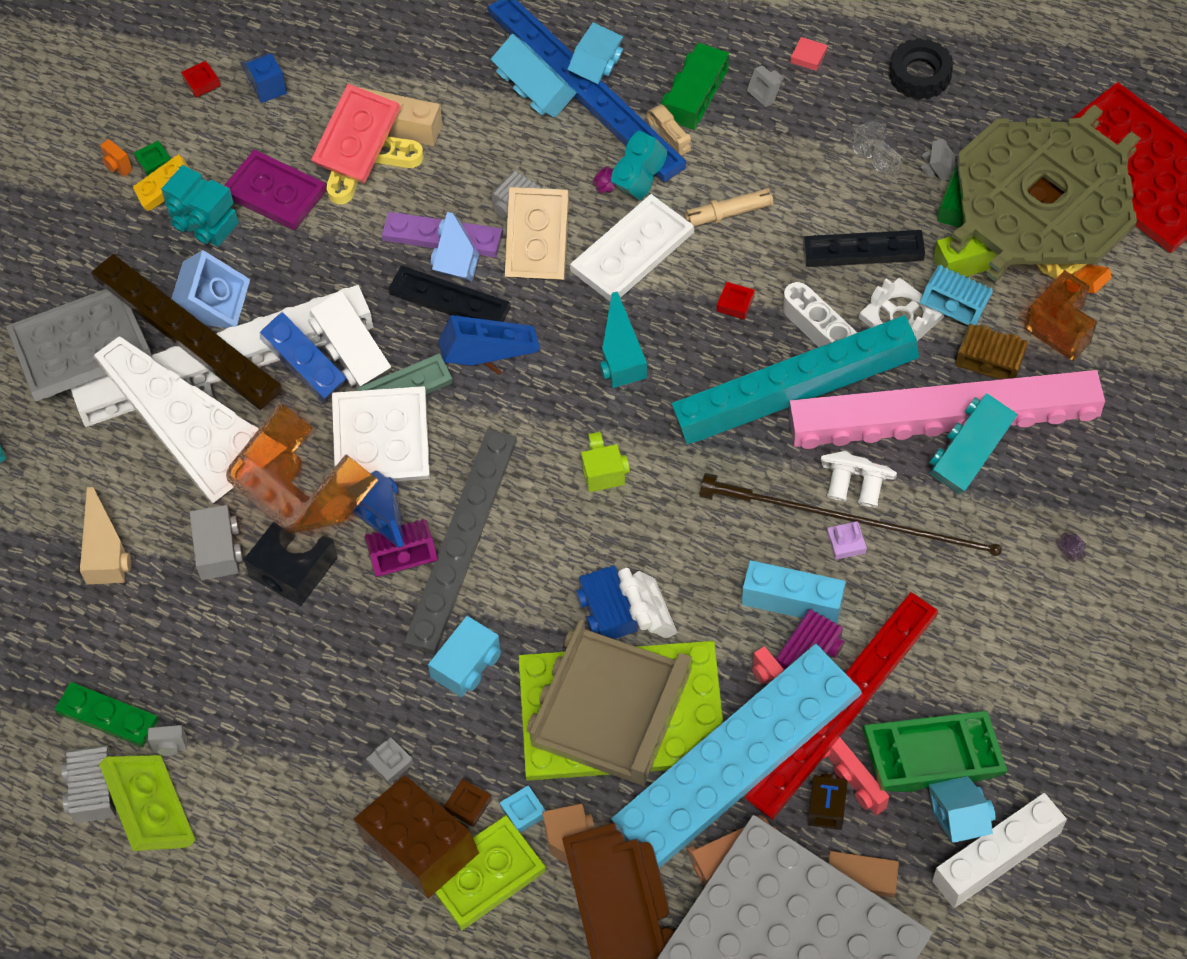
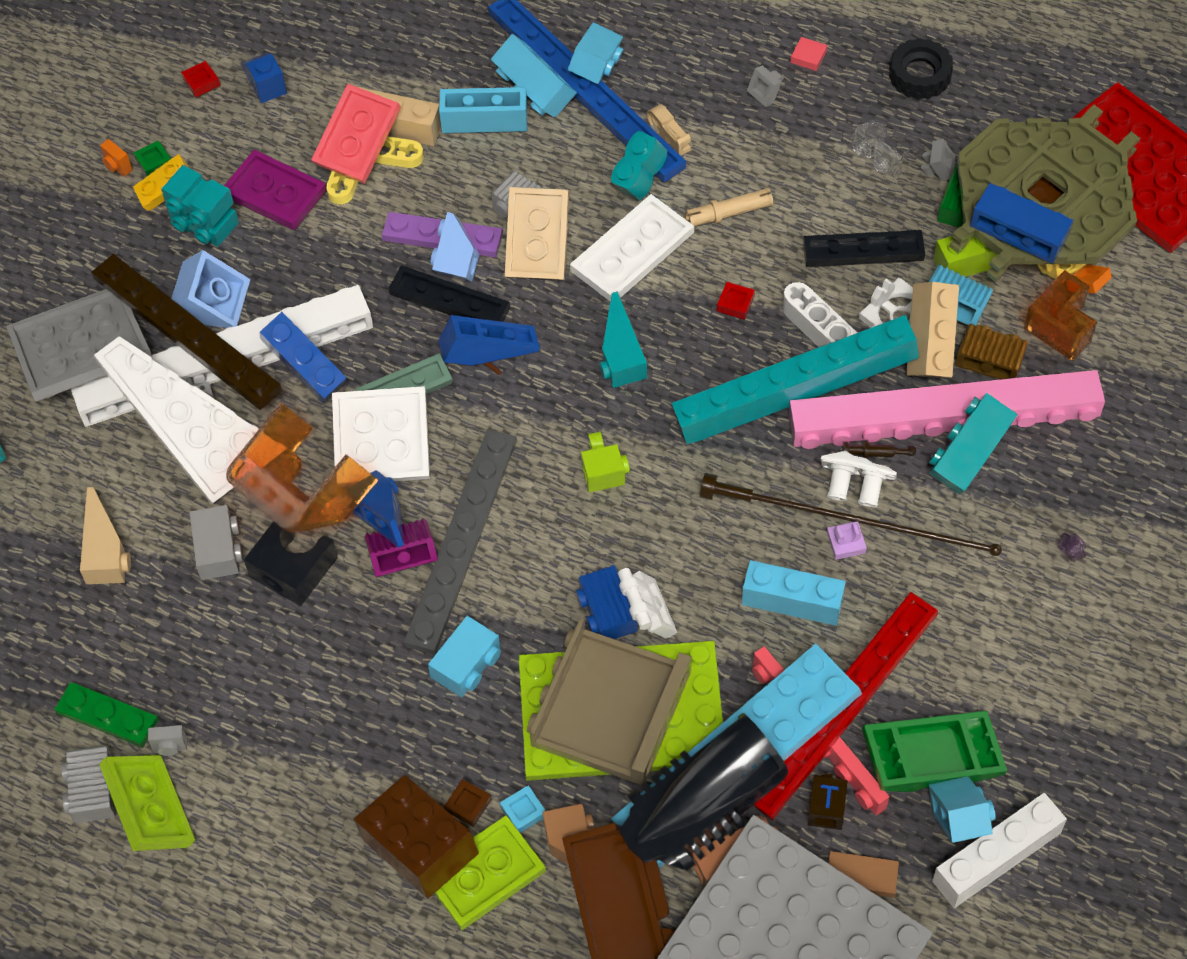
white brick [308,290,391,388] -> none
light grey tile [366,737,414,785] -> none
magenta plate [592,166,616,194] -> none
green brick [661,42,729,130] -> none
magenta brick [775,609,845,670] -> none
none -> medium azure brick [439,87,528,133]
none -> black connector [619,713,788,871]
none -> dark brown piece [842,440,916,459]
none -> tan brick [906,282,959,378]
none -> blue brick [970,183,1074,264]

